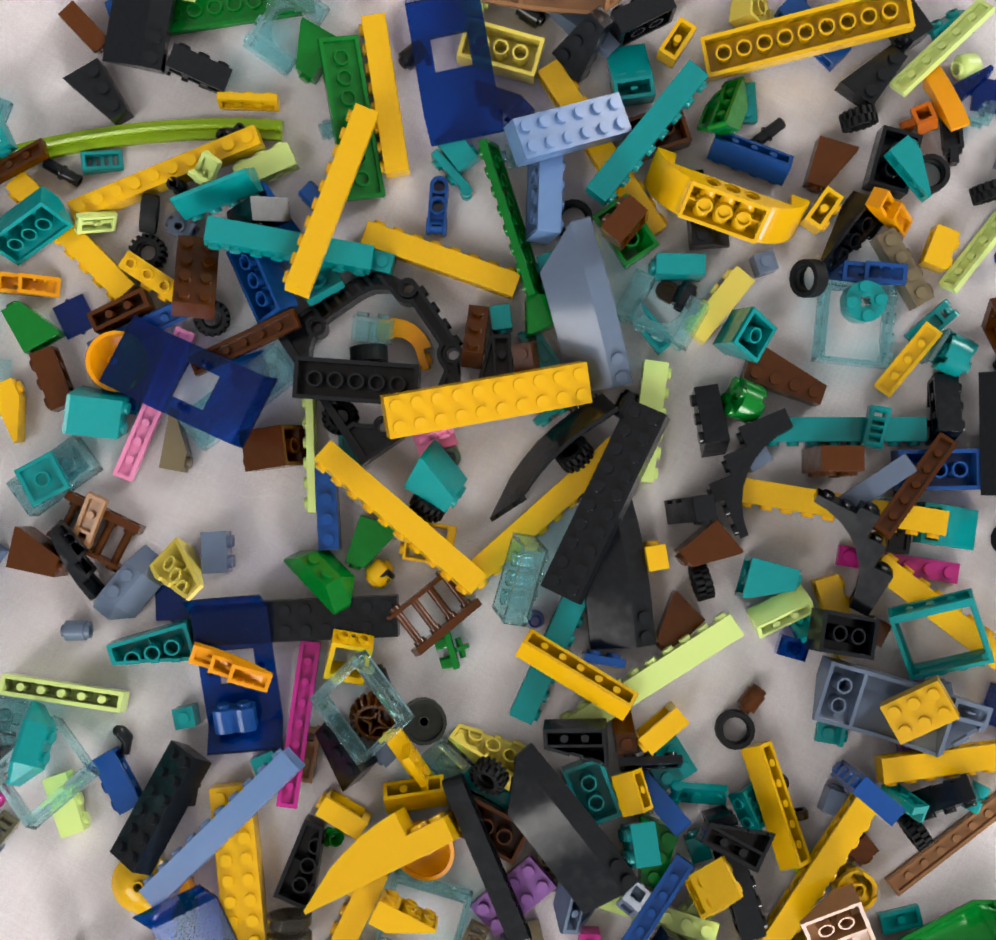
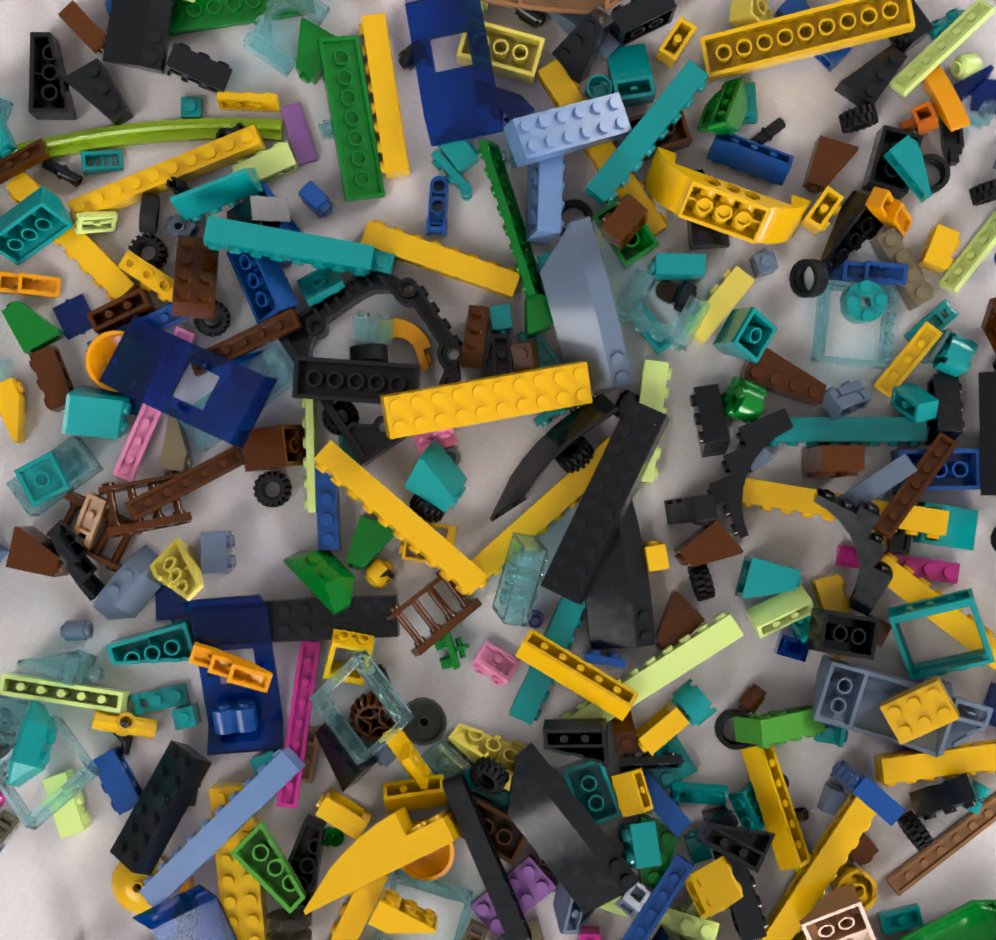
yellowish green bracket [187,150,223,185] -> none
yellow brick [282,103,379,299] -> none
teal slope [861,405,892,449] -> none
teal bracket [881,782,930,823] -> none
none -> clear light blue slope [17,650,105,686]
none -> black wedge [29,32,77,120]
none -> yellow piece [91,710,157,739]
none -> reddish brown fence [98,471,192,539]
none -> reddish brown plate [125,446,244,522]
none -> teal plate [129,683,190,716]
none -> teal plate [181,97,203,119]
none -> bright green wedge [230,819,307,914]
none -> black tyre [253,471,292,508]
none -> medium lavender tile [281,102,318,166]
none -> bright pink bracket [470,640,520,686]
none -> teal wheel [585,74,613,100]
none -> teal brick [671,679,717,726]
none -> bright green wedge [733,705,825,748]
none -> sand blue brick [821,380,872,420]
none -> teal brick [890,383,939,423]

